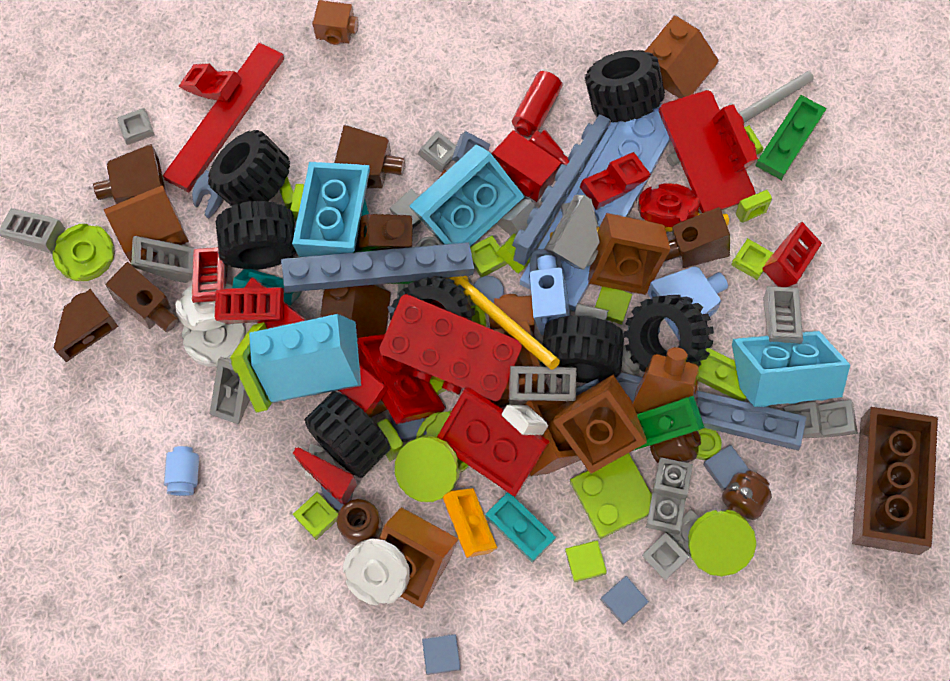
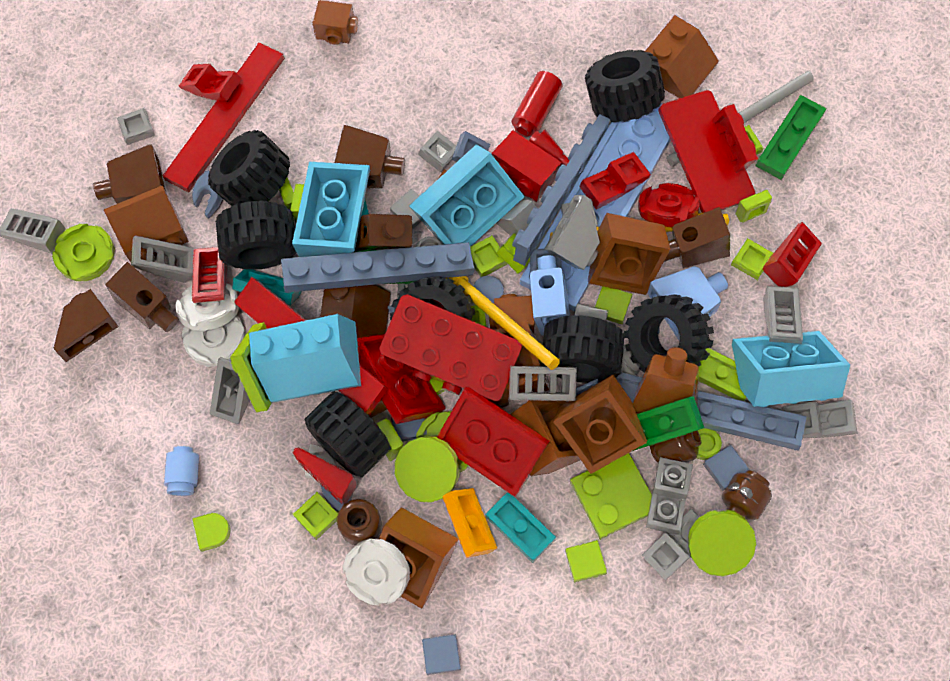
red slope [214,288,284,324] -> none
white tile [501,405,548,435] -> none
sand blue tile [600,576,649,625] -> none
reddish brown brick [852,407,938,555] -> none
none -> lime tile [192,513,231,552]

